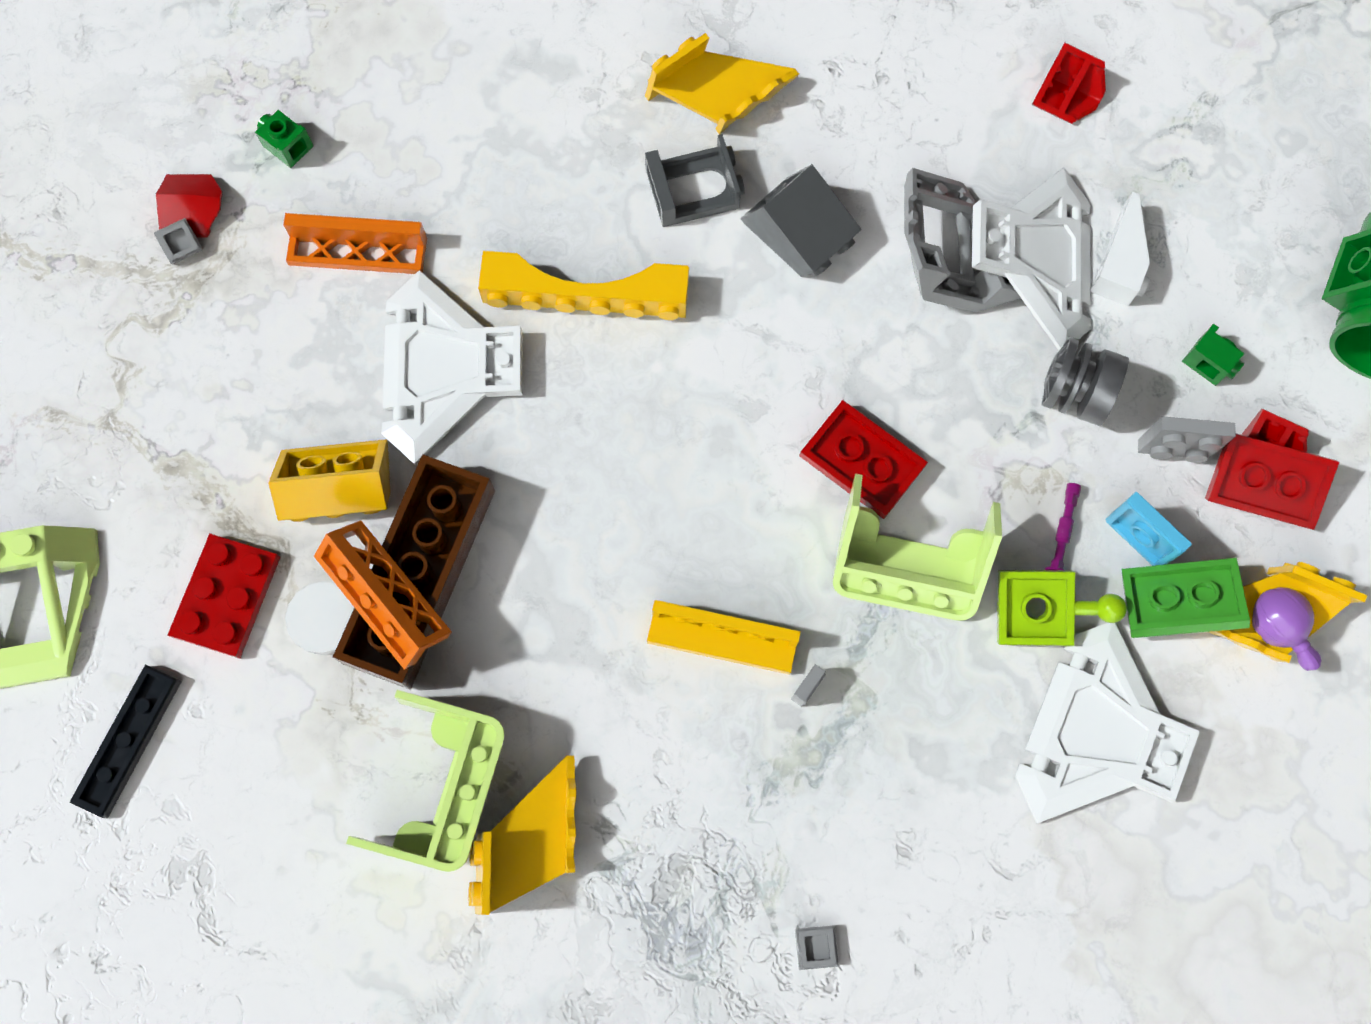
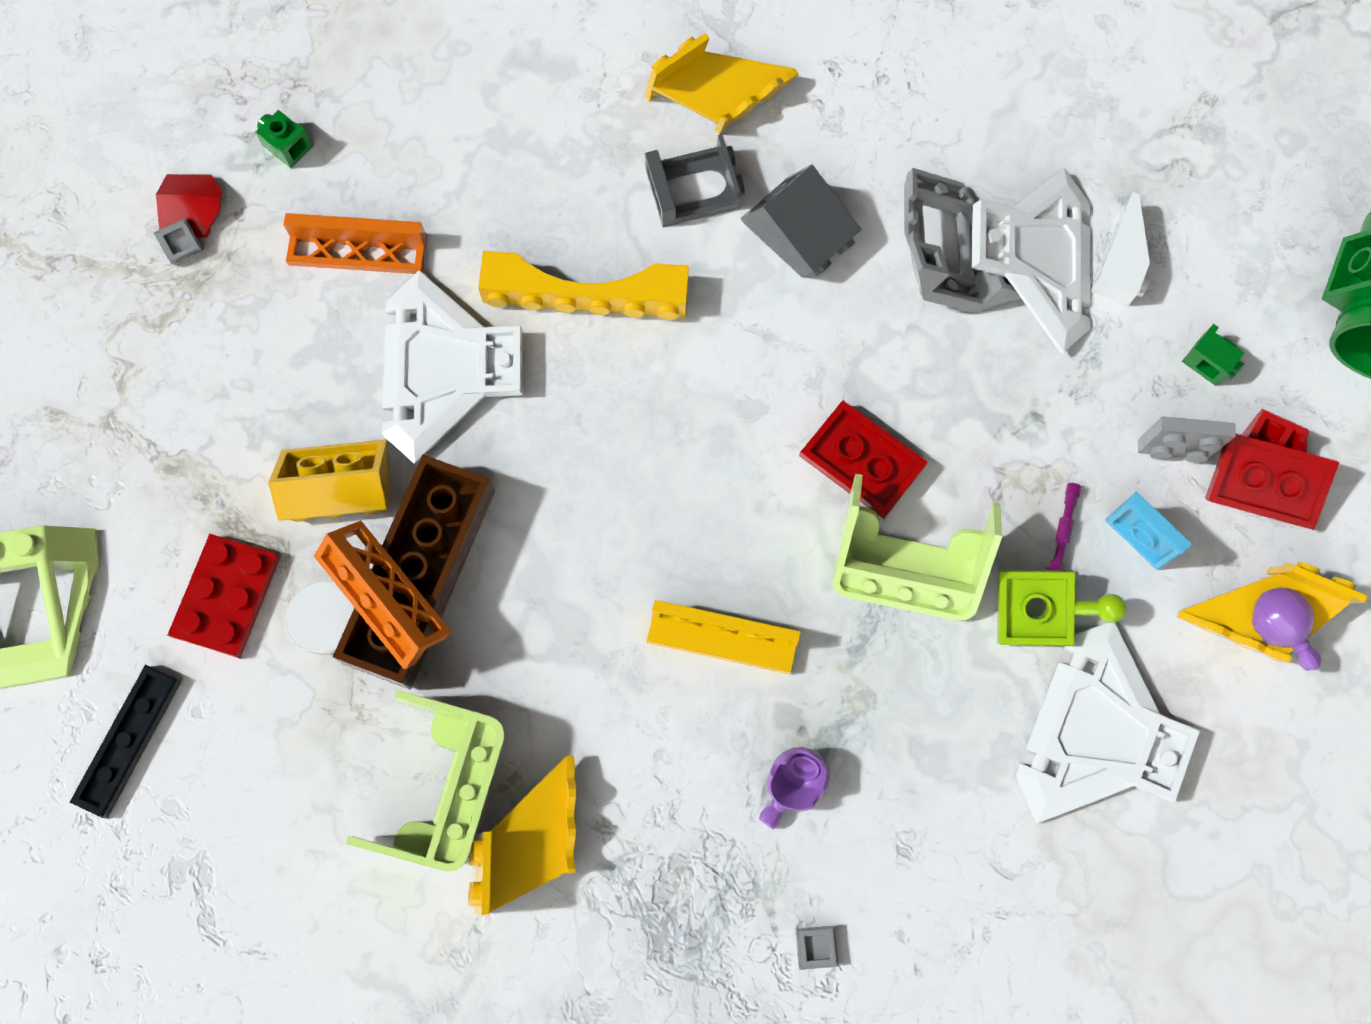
light grey tile [791,664,826,707] -> none
red slope [1032,42,1106,124] -> none
flat silver wheel [1041,337,1129,426] -> none
bright green plate [1121,558,1250,638] -> none
none -> medium lavender hair [759,747,830,829]

